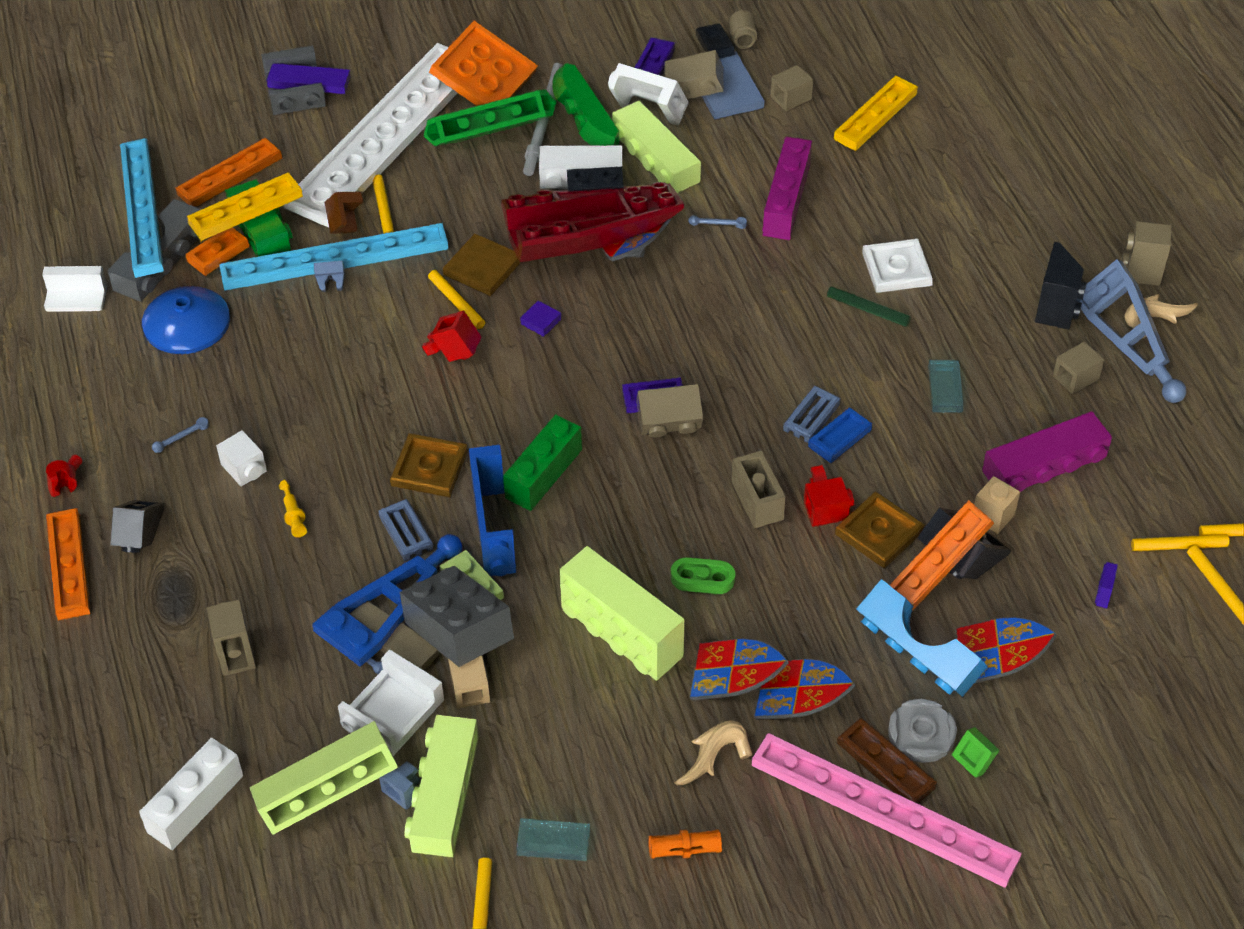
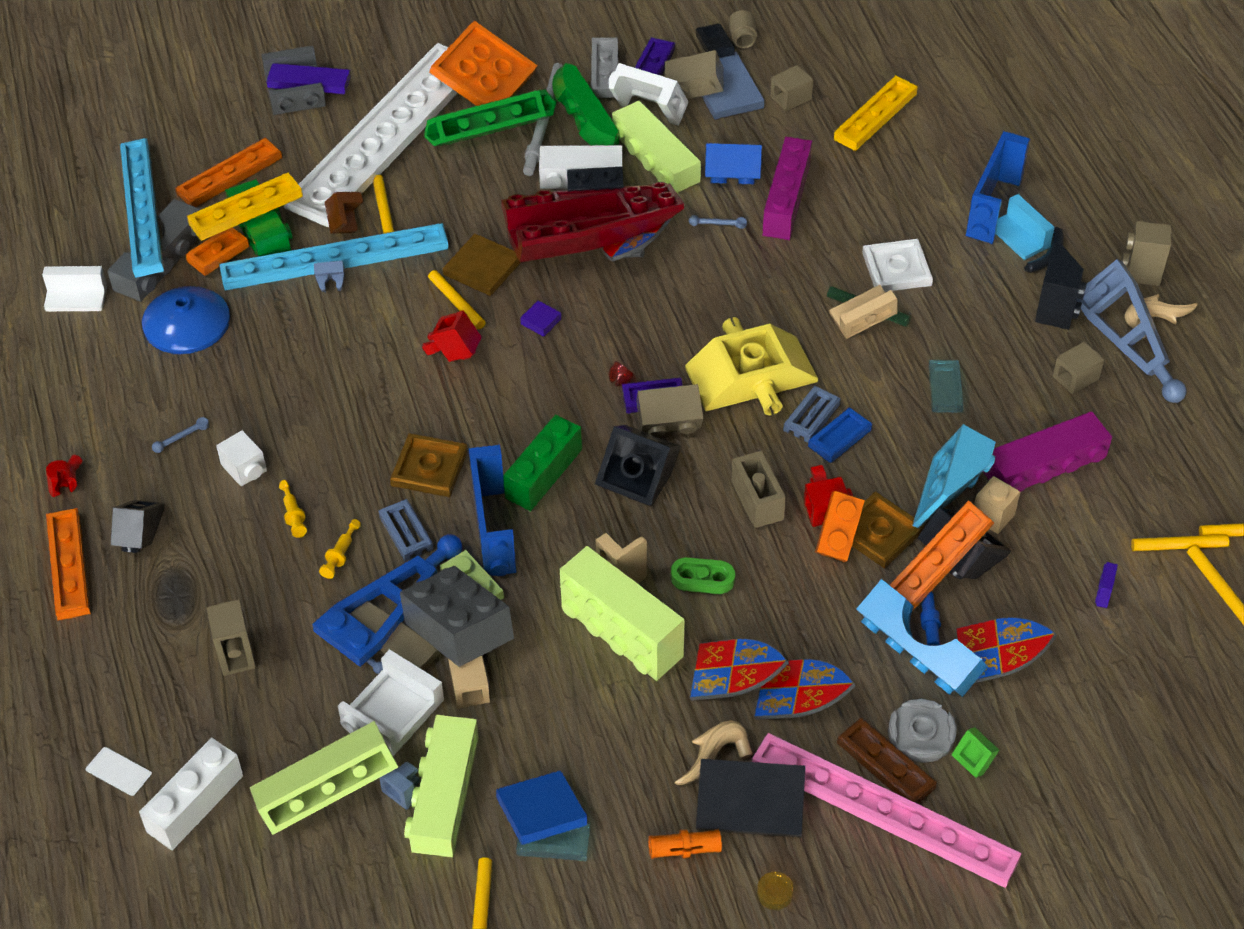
none -> white sticker [85,747,152,796]
none -> yellow piece [319,519,360,579]
none -> blue tile [496,770,587,845]
none -> light grey plate [591,37,618,98]
none -> black slope [595,425,681,506]
none -> tan panel [596,533,647,584]
none -> clear red hinge [608,361,635,387]
none -> light yellow slope [685,317,818,416]
none -> black tile [696,759,805,838]
none -> blue slope [705,143,762,184]
none -> clear yellow tile [757,872,793,910]
none -> orange plate [815,491,865,562]
none -> tan panel [829,285,897,339]
none -> medium azure slope [913,424,996,528]
none -> blue bar [920,592,941,646]
none -> blue panel [966,131,1030,244]
none -> medium azure panel [995,194,1055,260]
none -> black piece [1024,227,1064,273]

